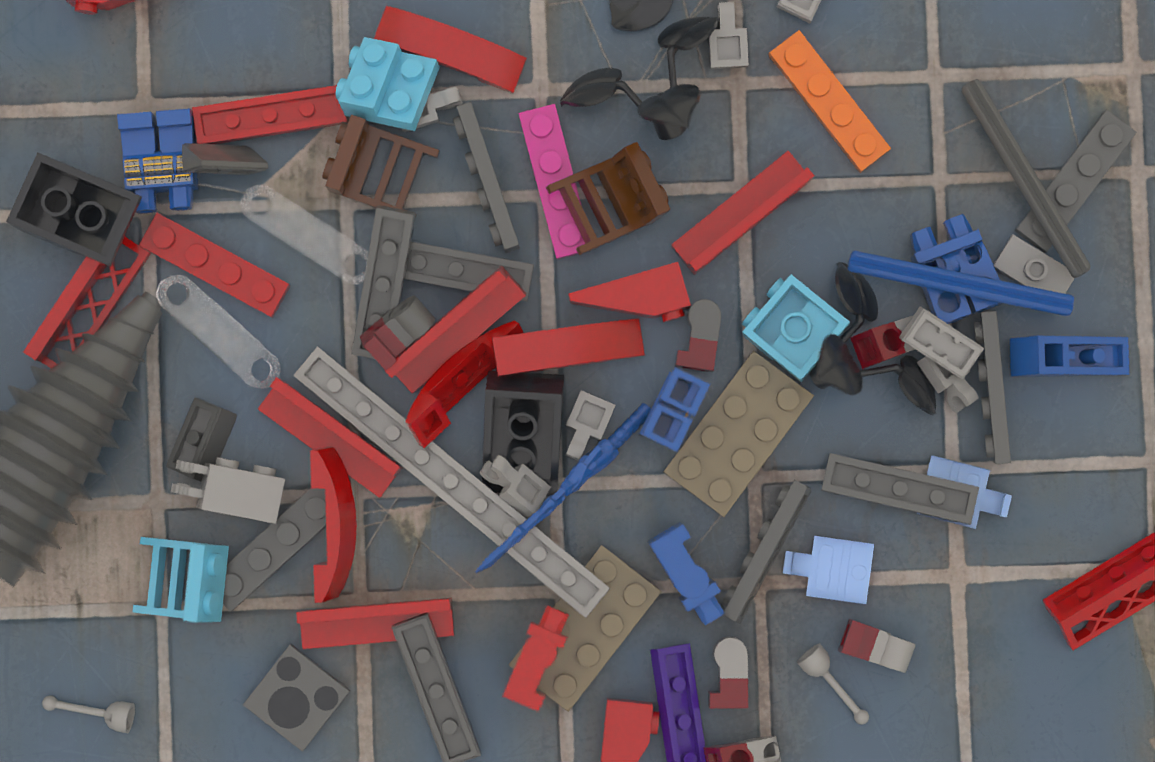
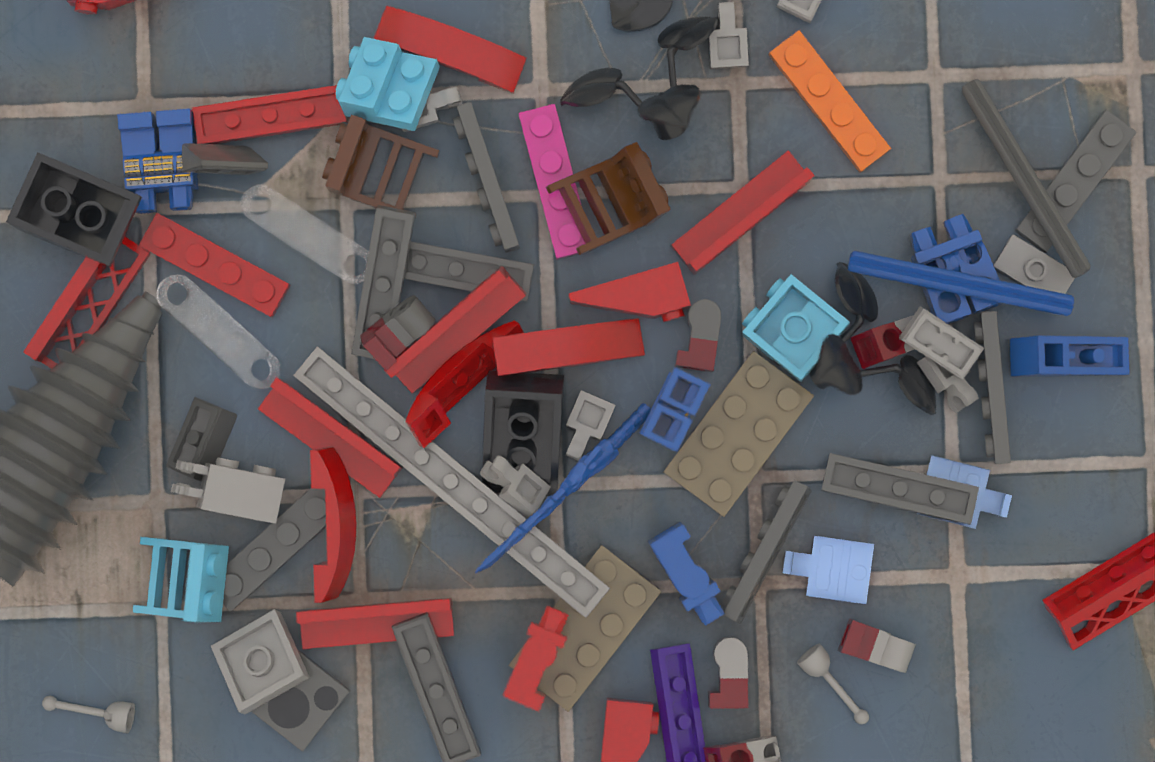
none -> light grey plate [211,609,310,714]

